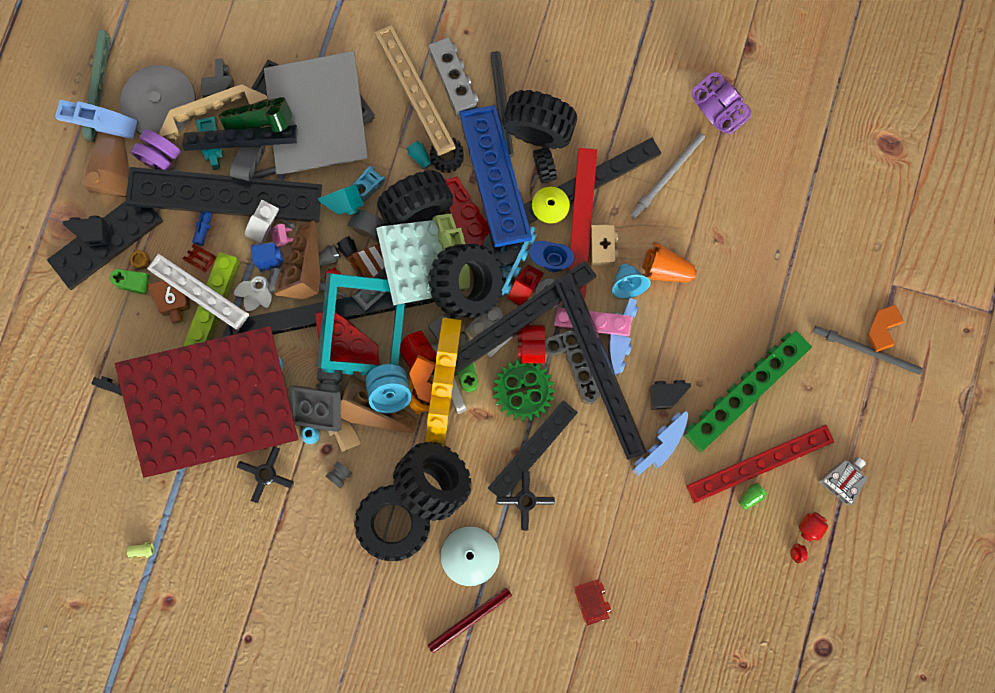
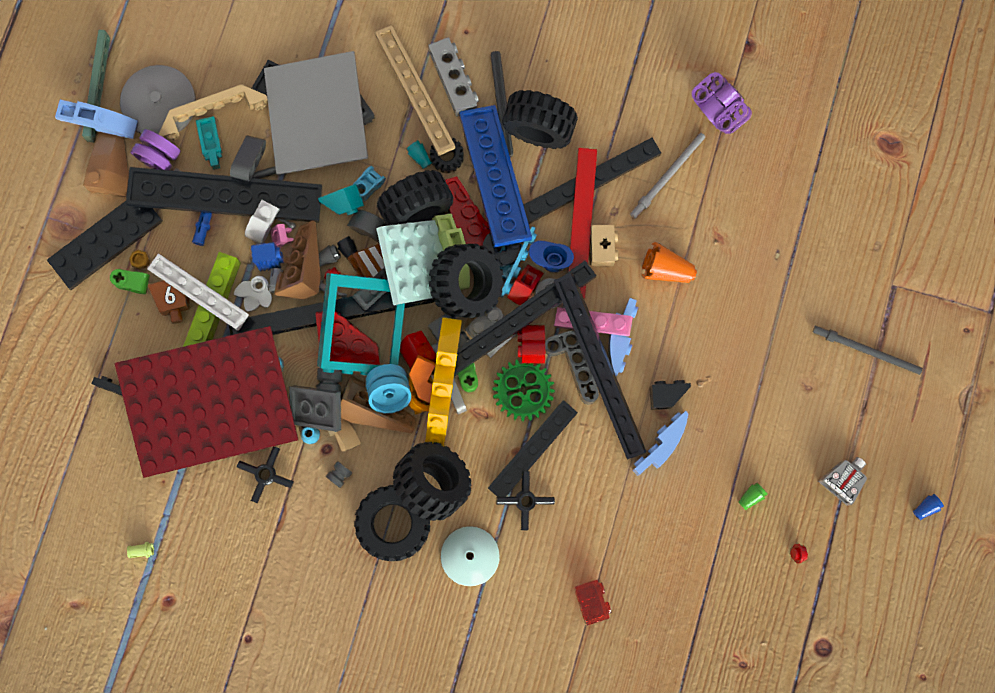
black slope [63,216,108,246] -> none
black plate [182,125,298,151] -> none
clear red tile [182,244,217,273] -> none
dark grey brick [201,58,234,98] -> none
dark green beam [219,97,293,132] -> none
dark red axle [428,588,512,653] -> none
neon yellow dish [532,187,570,224] -> none
black tyre [533,147,557,183] -> none
medium azure hat [612,264,651,299] -> none
green brick [684,330,812,453] -> none
red tile [686,425,834,503] -> none
red head [799,512,828,542] -> none
orange tile [868,305,904,352] -> none
none -> blue cone [913,494,944,520]

